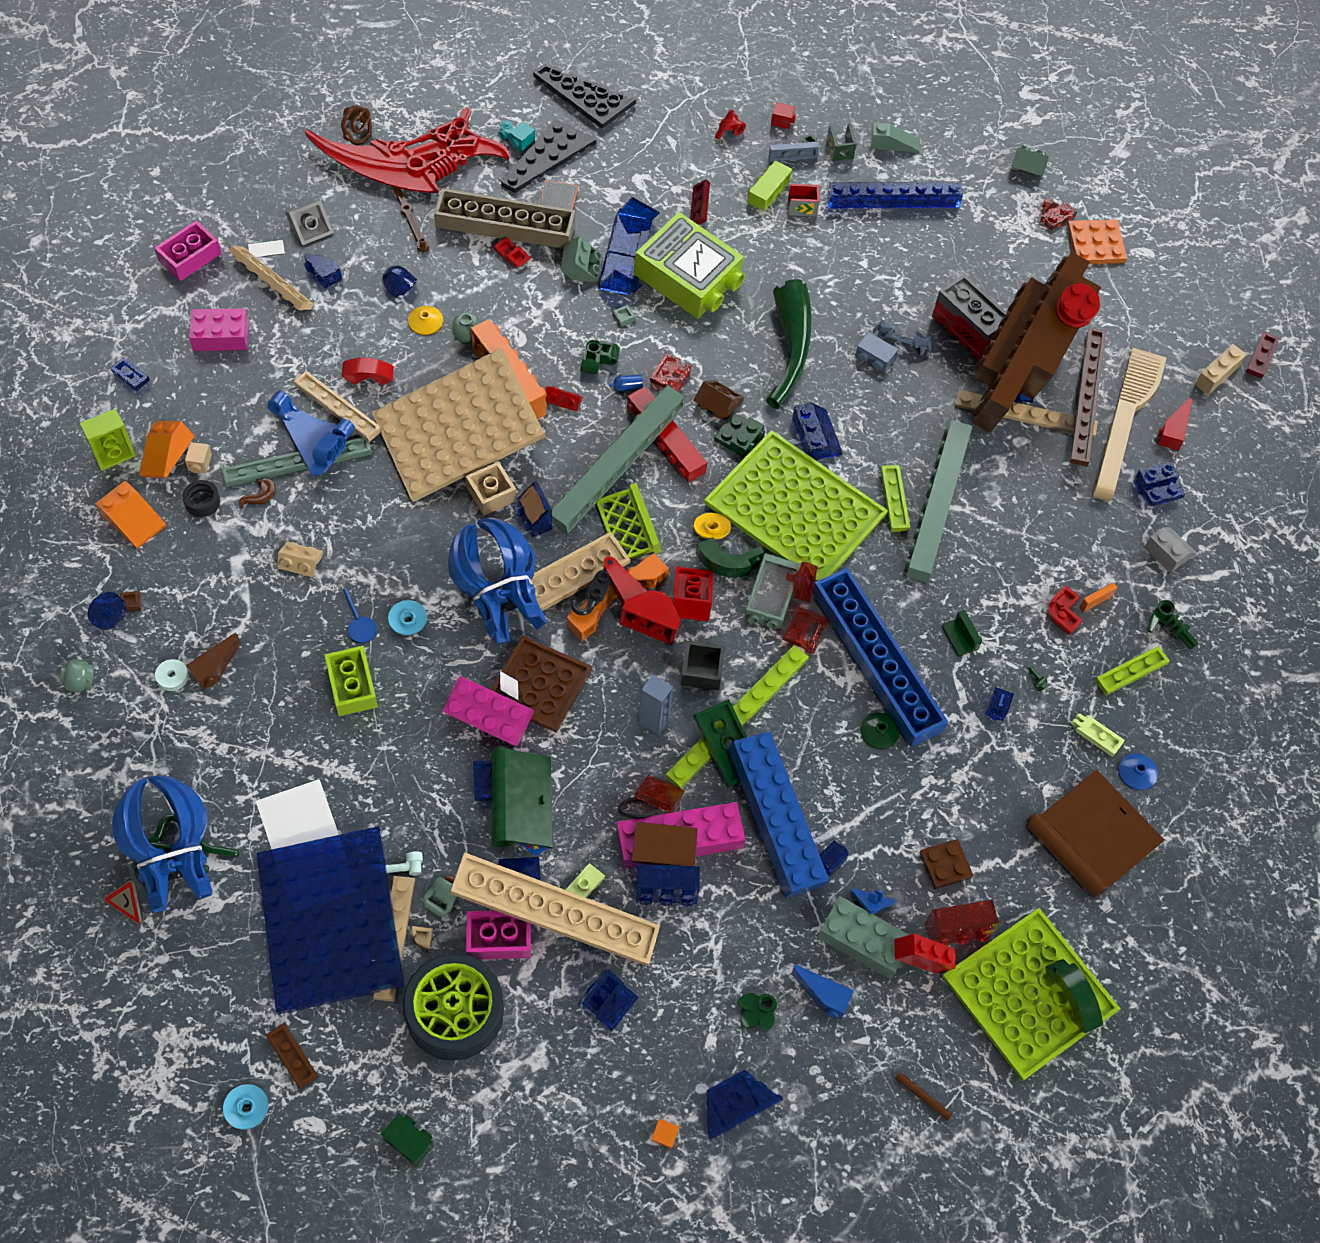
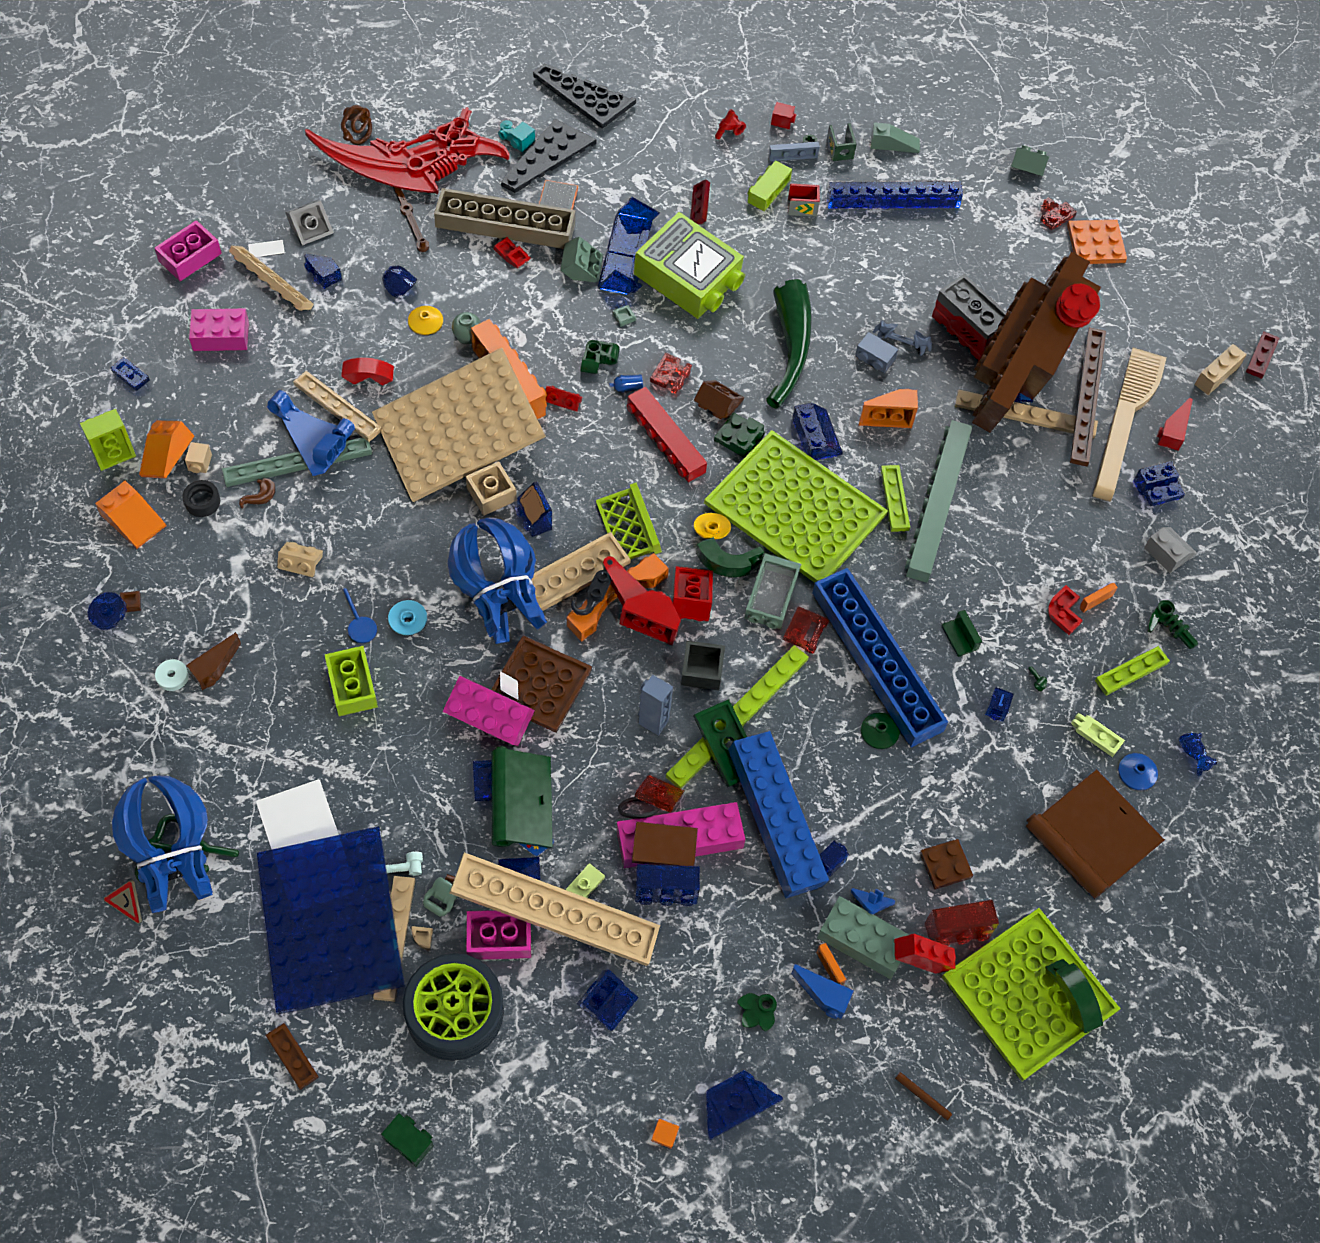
sand green piece [60,659,95,693] -> none
medium azure dish [223,1084,268,1130] -> none
sand green brick [549,385,685,534] -> none
clear red hinge [786,562,818,603] -> none
none -> orange tile [817,943,846,986]
none -> orange slope [859,389,918,428]
none -> clear blue animal [1179,733,1217,776]

